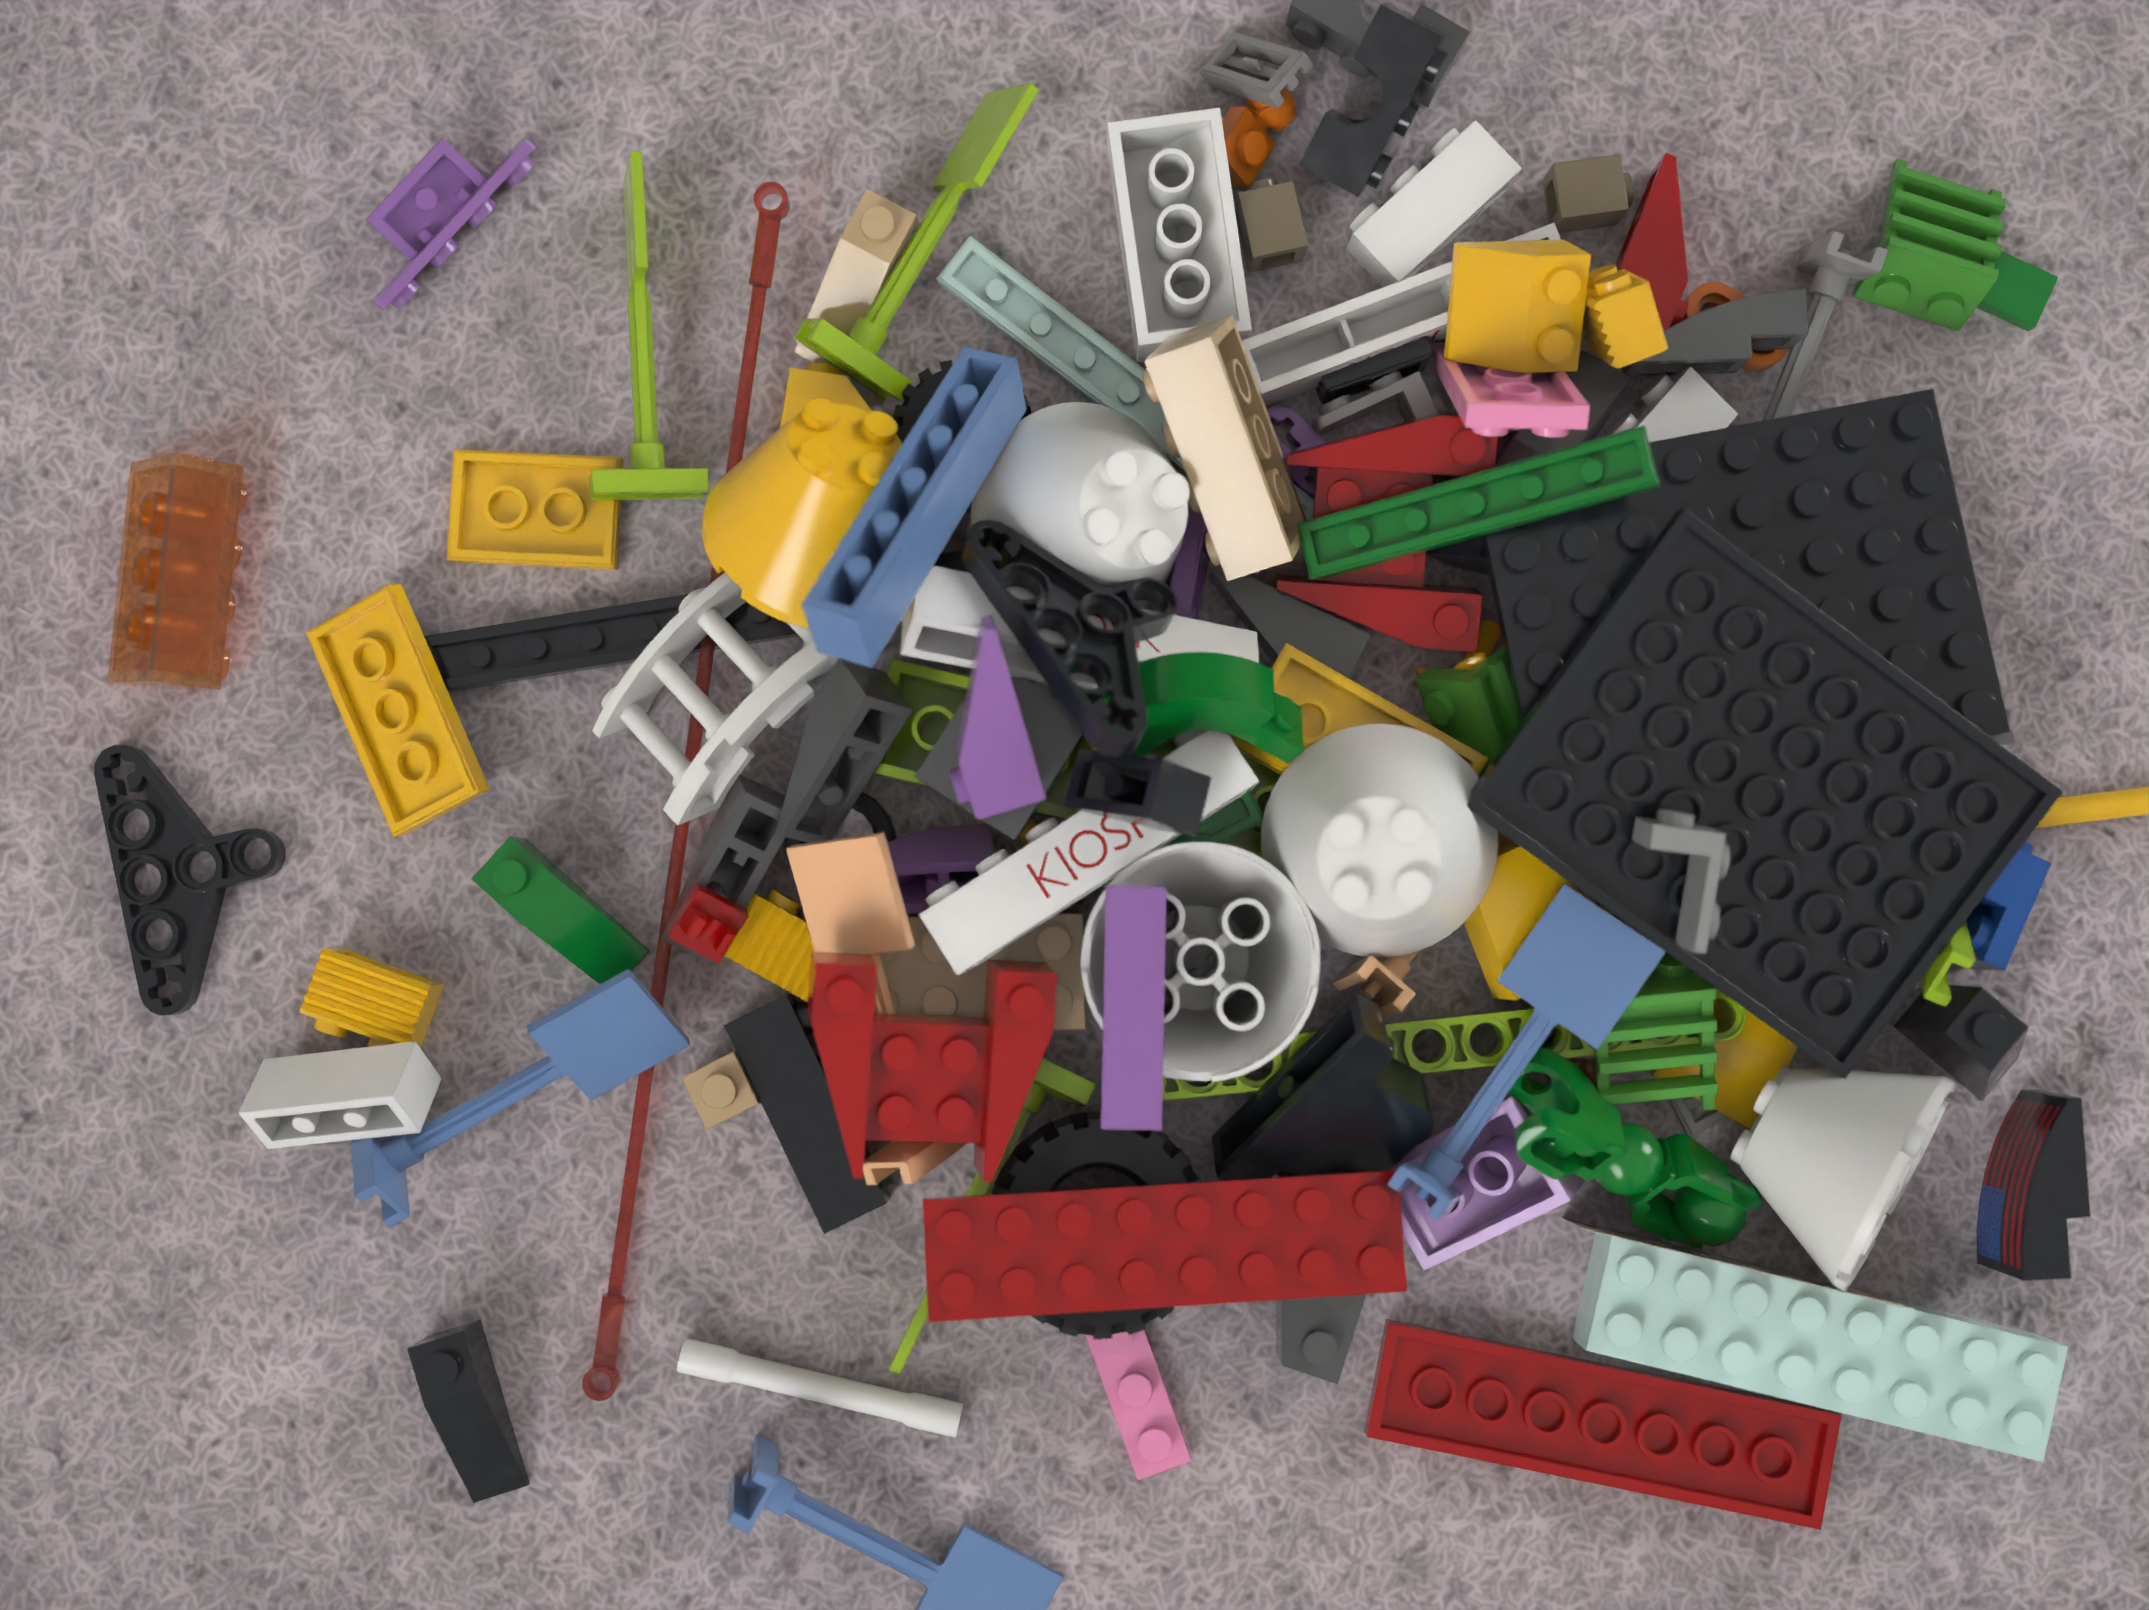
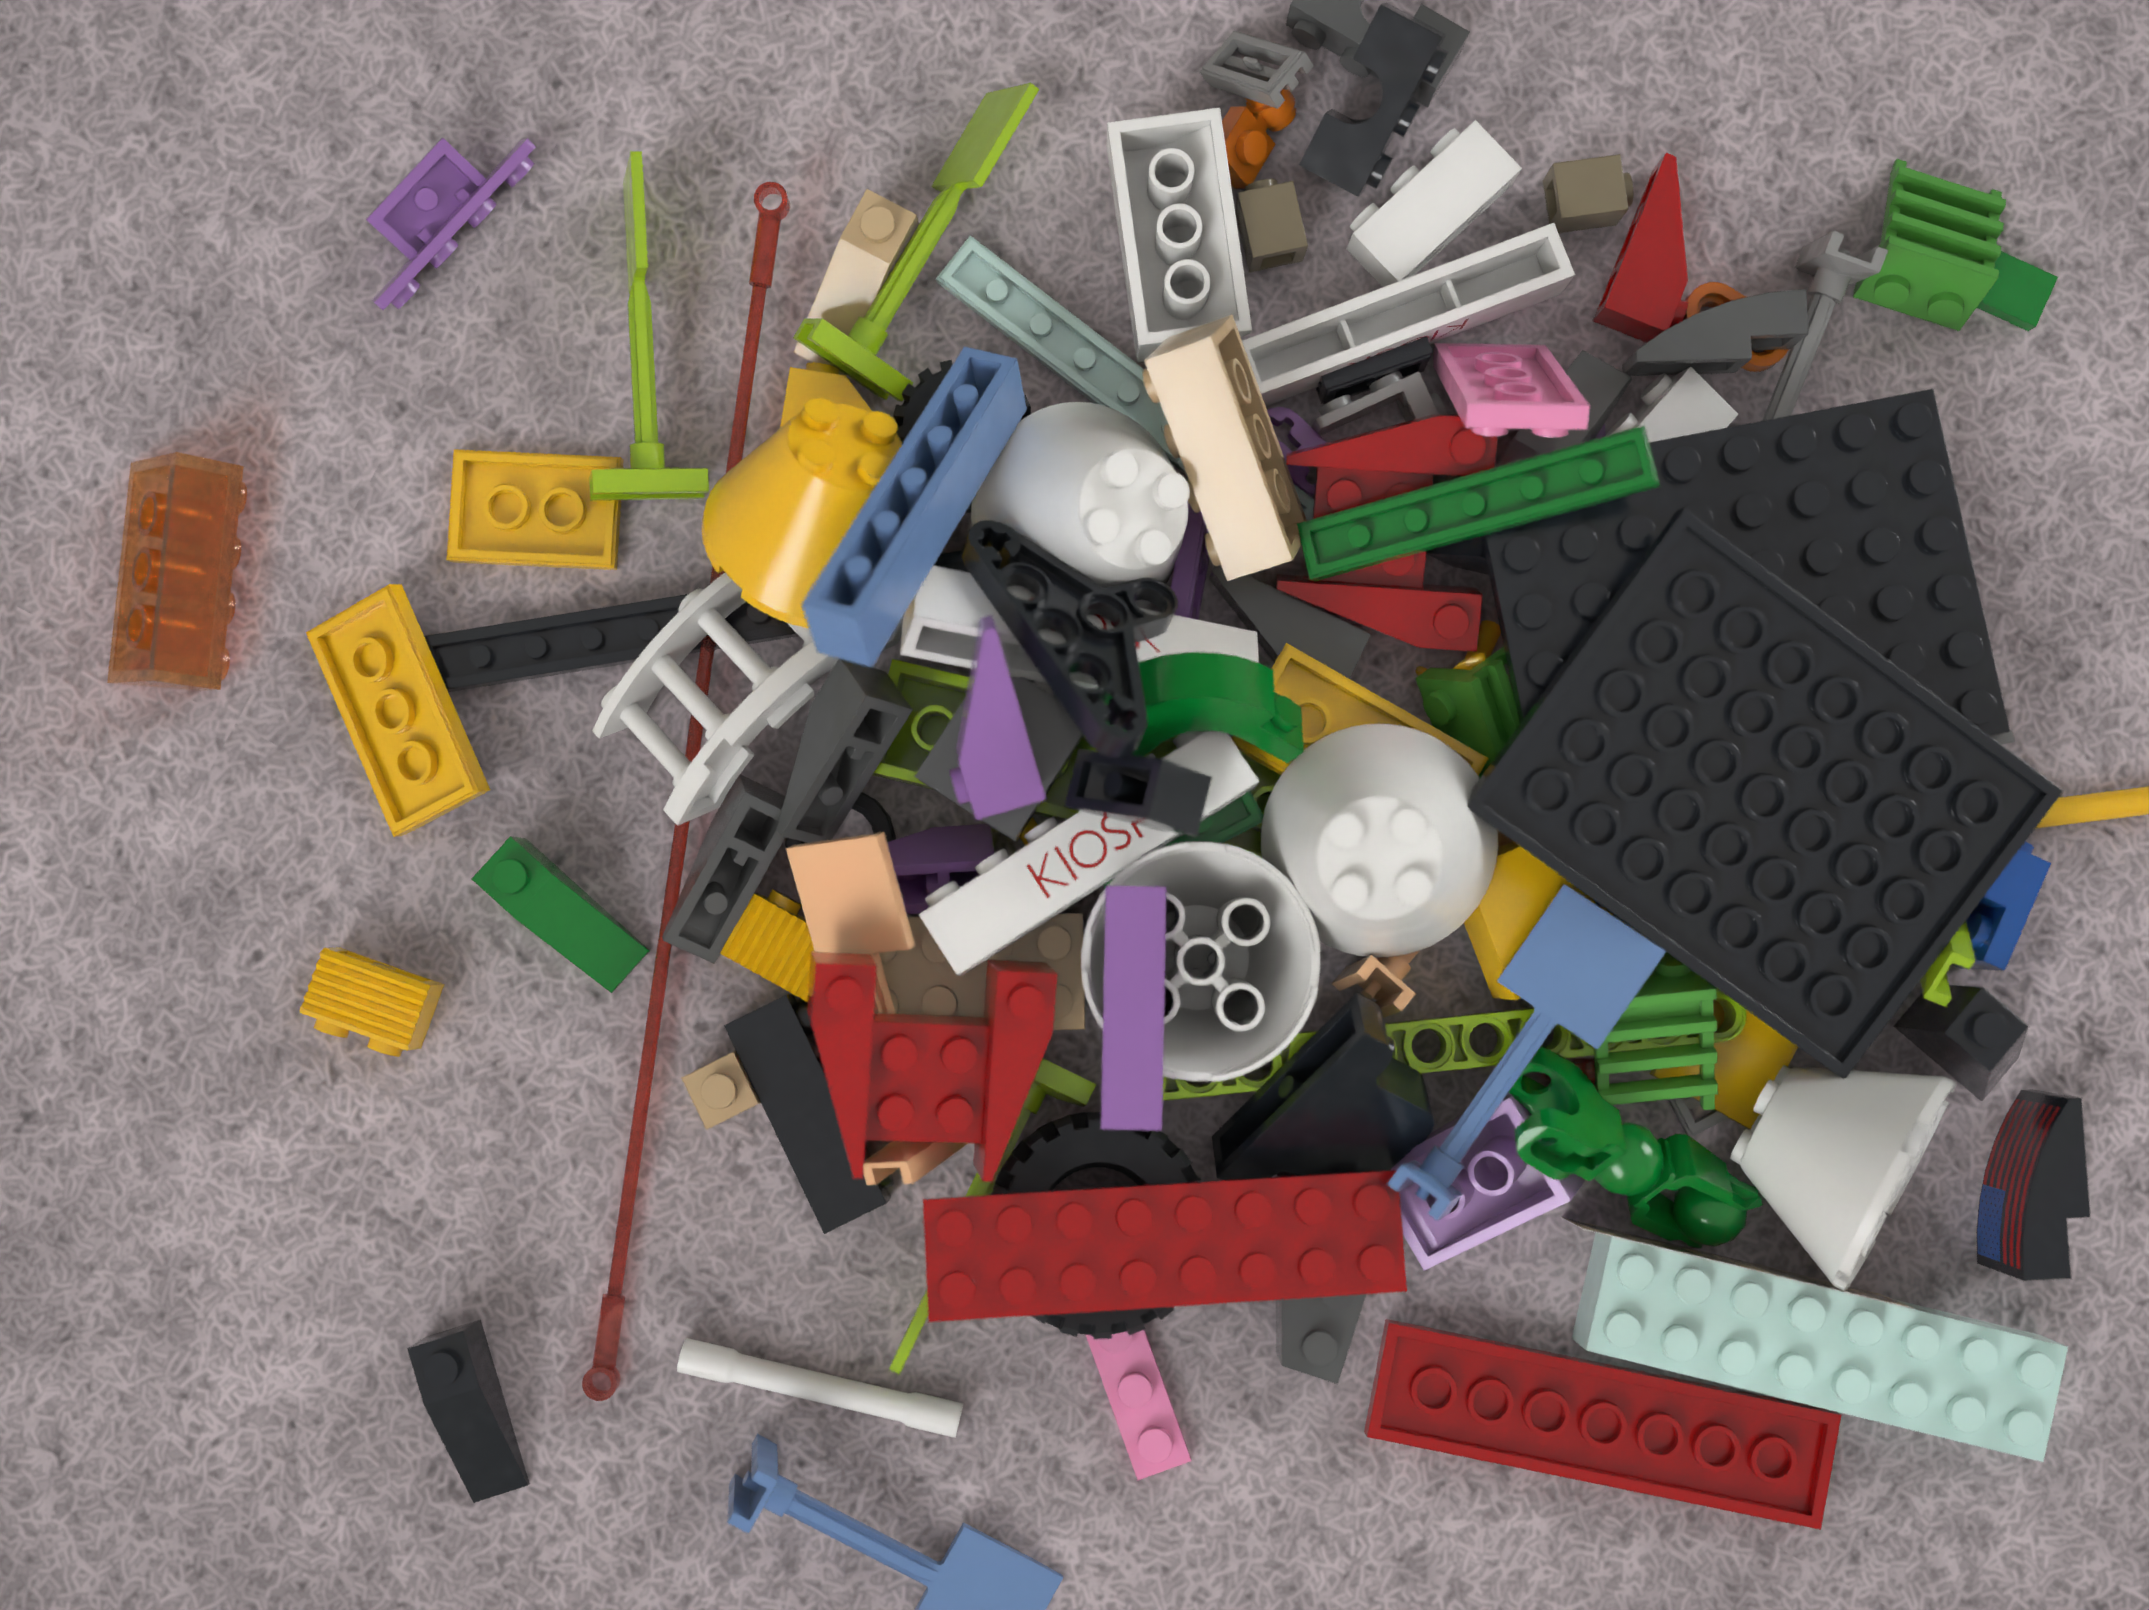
black beam [94,745,286,1015] -> none
white brick [238,1041,442,1149] -> none
medium blue piece [351,969,690,1227] -> none
red tile [667,882,749,964] -> none
yellow slope [1444,240,1591,373] -> none
yellow brick [1583,264,1668,369] -> none
light grey bracket [1632,809,1730,954] -> none

